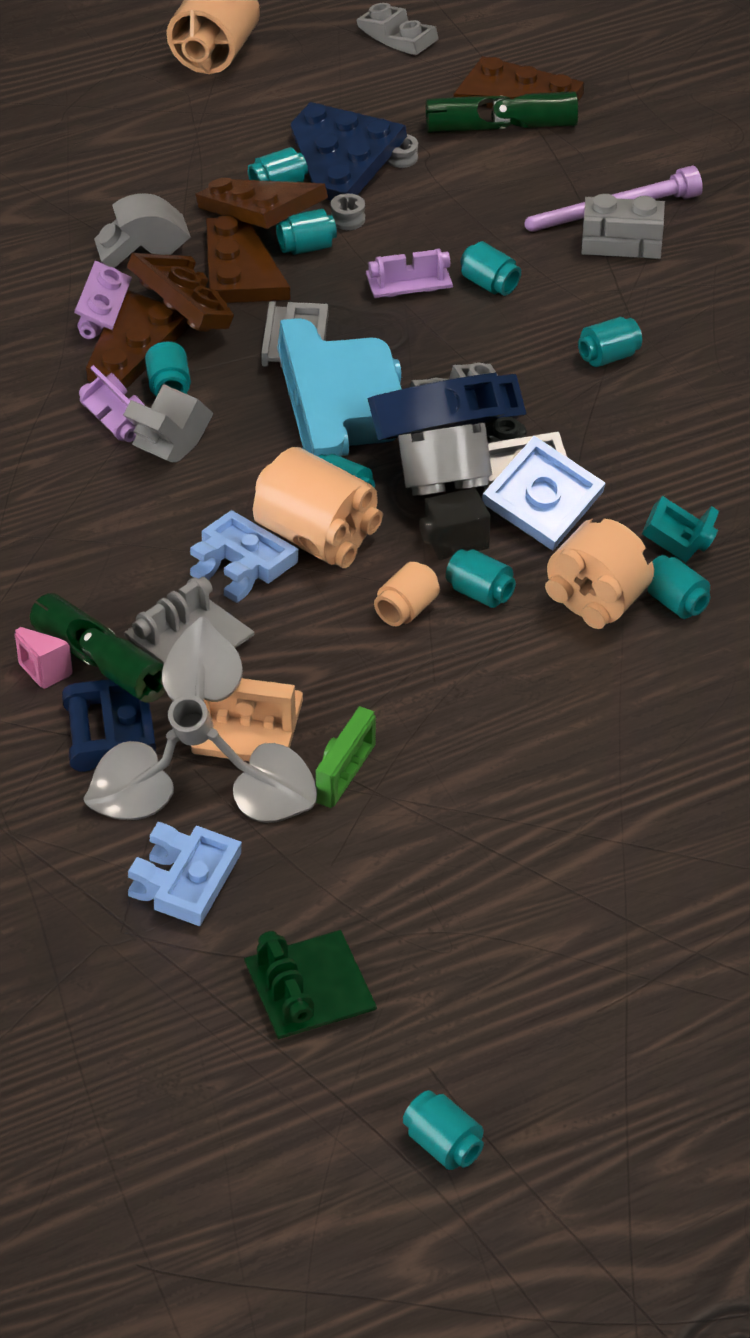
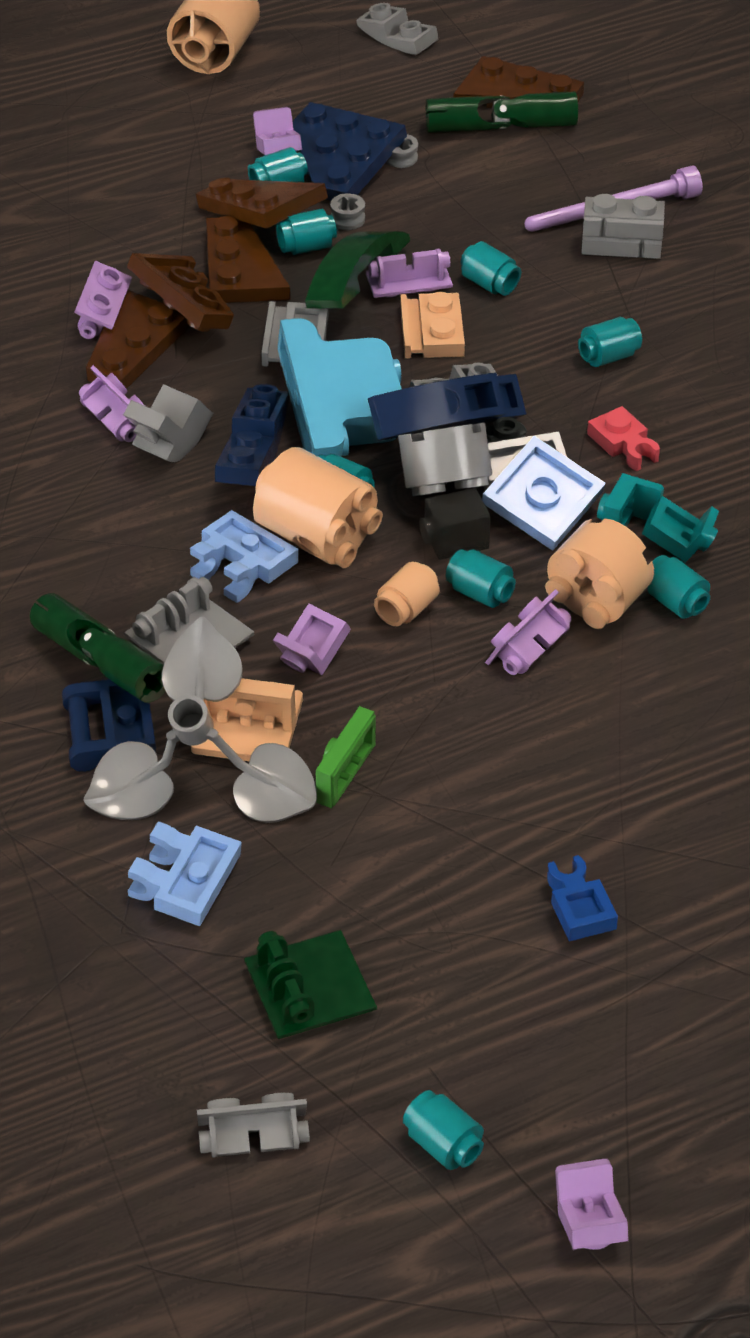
bright pink slope [15,627,73,689] -> none
light grey brick [94,193,191,268] -> none
teal brick [145,342,191,397] -> none
none -> light grey hinge [197,1093,310,1158]
none -> dark blue slope [215,384,289,486]
none -> lavender bracket [253,107,302,155]
none -> lavender bracket [273,603,351,675]
none -> dark green slope [305,231,410,308]
none -> light nougat plate [400,292,465,358]
none -> lavender hinge [485,589,571,675]
none -> blue plate [547,855,618,941]
none -> lavender bracket [555,1159,628,1250]
none -> coral plate [587,406,660,471]
none -> teal bracket [597,473,664,527]

